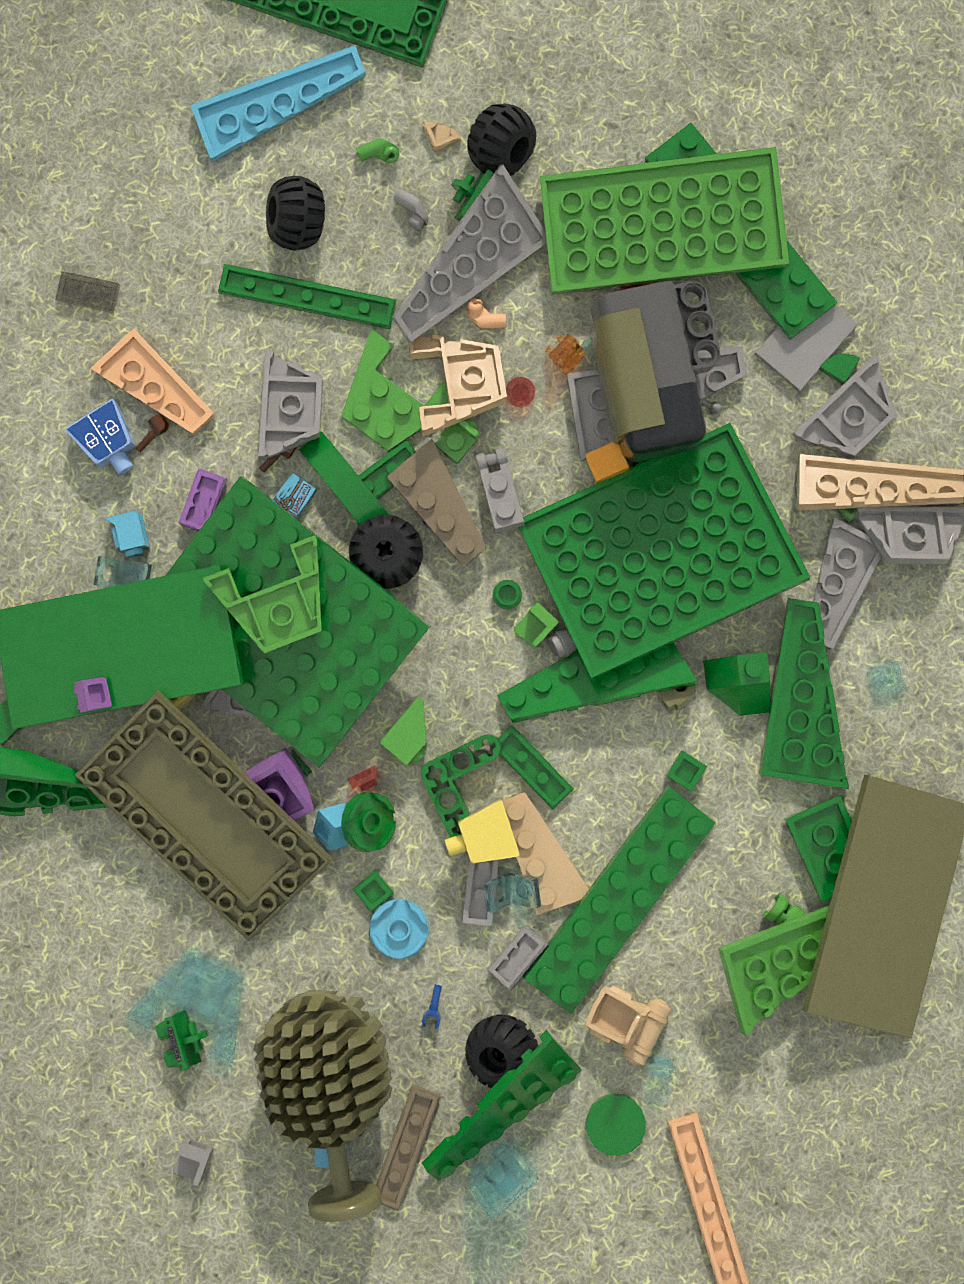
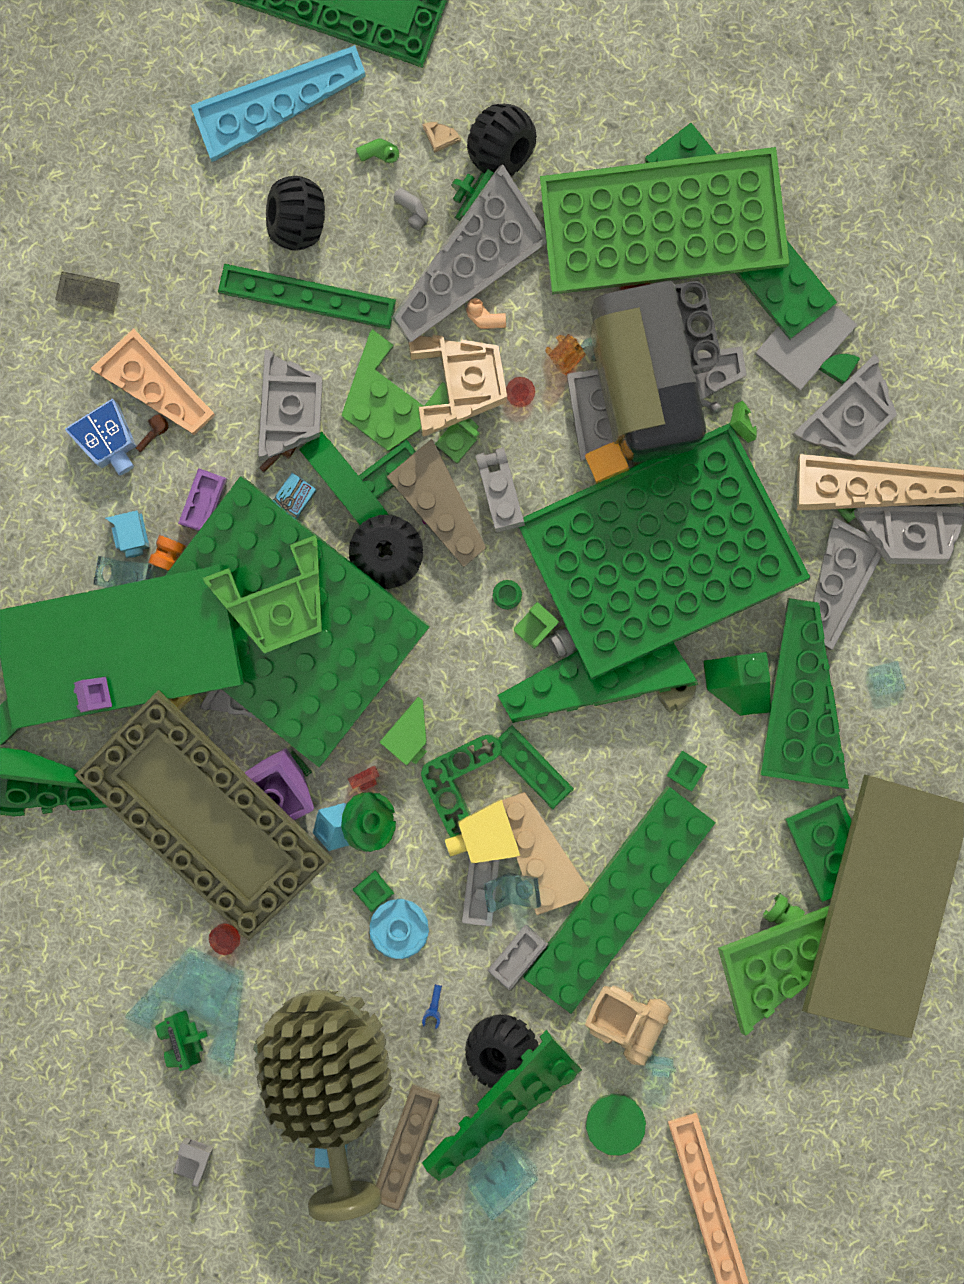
none -> orange wheel [148,535,187,571]
none -> clear red tile [209,923,240,955]
none -> bright green tile [730,401,757,443]

